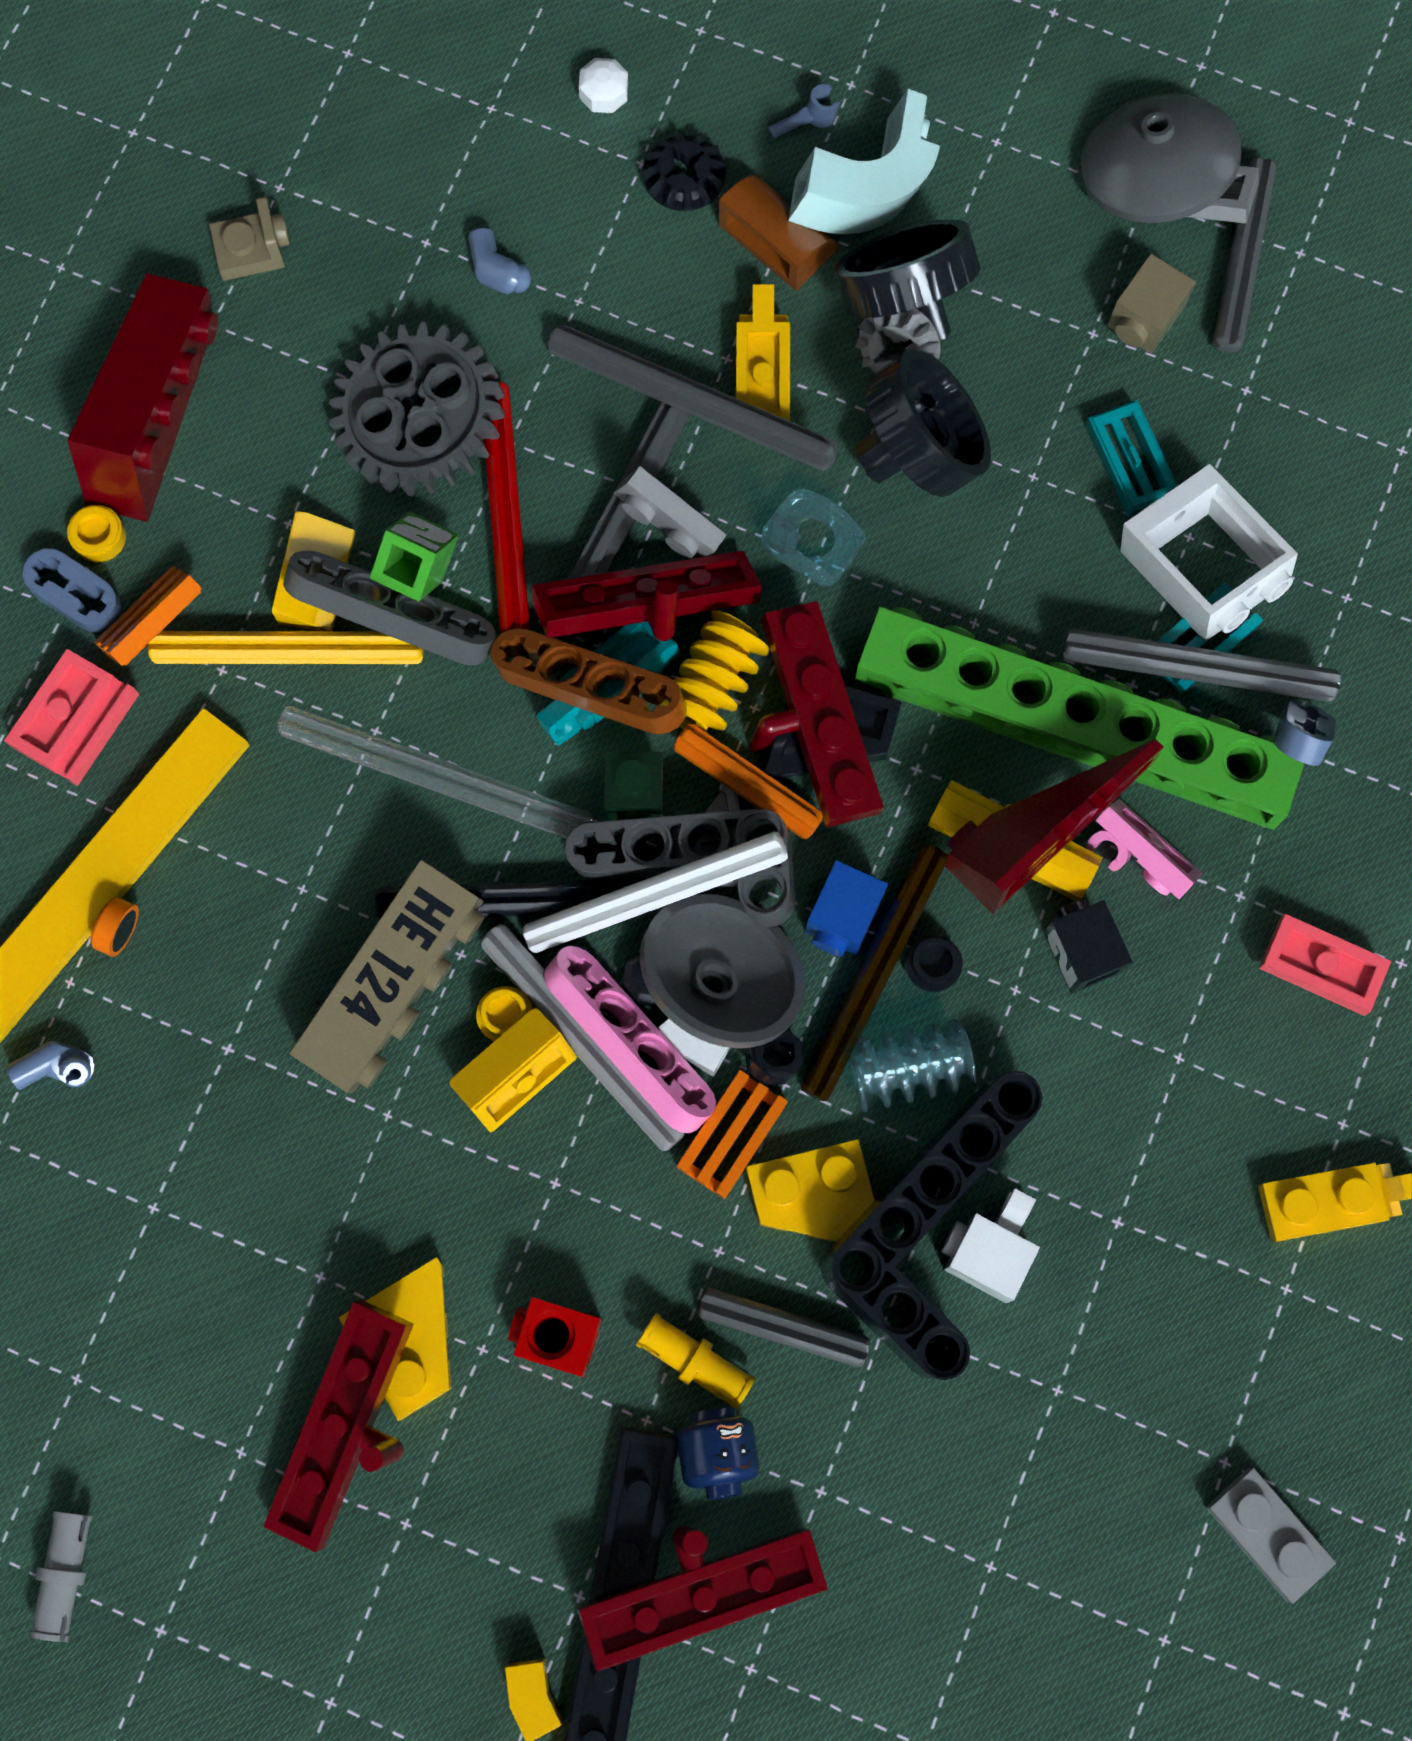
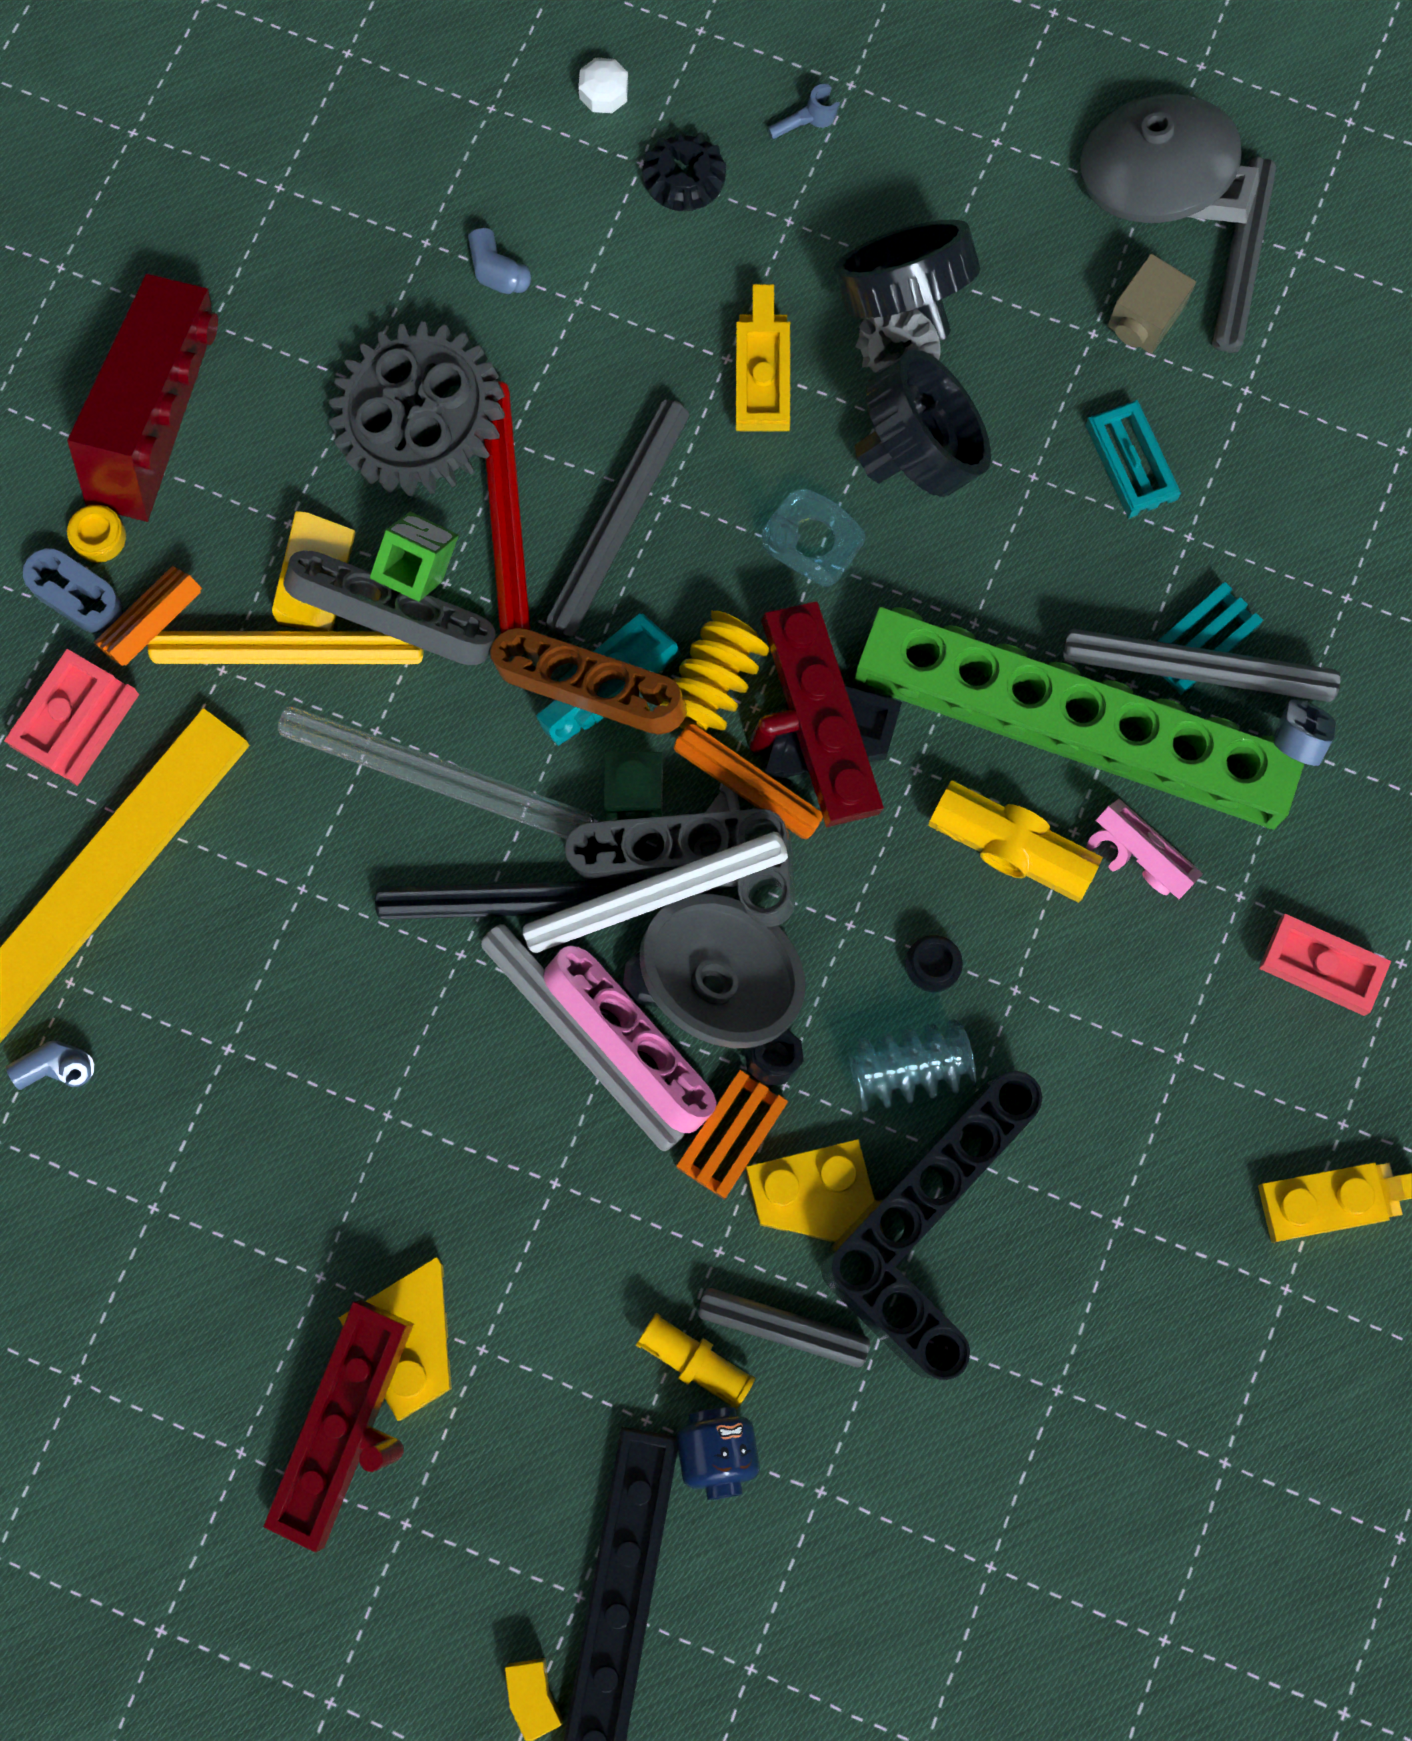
light grey pin [28,1511,93,1642] -> none
orange tile [90,897,139,957] -> none
dark tan bracket [209,196,290,281] -> none
dark tan brick [290,860,485,1093] -> none
yellow slope [449,1008,577,1133] -> none
yellow plate [476,986,533,1042] -> none
red brick [508,1297,602,1378] -> none
dark red plate [532,550,761,641] -> none
dark grey axle [547,325,839,471] -> none
dark red plate [576,1526,828,1672] -> none
light grey plate [613,466,726,559] -> none
white piece [659,1019,730,1077] -> none
dark orange brick [719,175,838,291] -> none
light aqua arch [788,89,940,234] -> none
dark brown axle [801,844,948,1101] -> none
blue brick [805,860,888,957] -> none
white brick [941,1189,1040,1303] -> none
dark red wedge [945,739,1164,915] -> none
black brick [1044,899,1133,994] -> none
white window [1120,464,1298,642] -> none
light grey plate [1205,1468,1336,1604] -> none

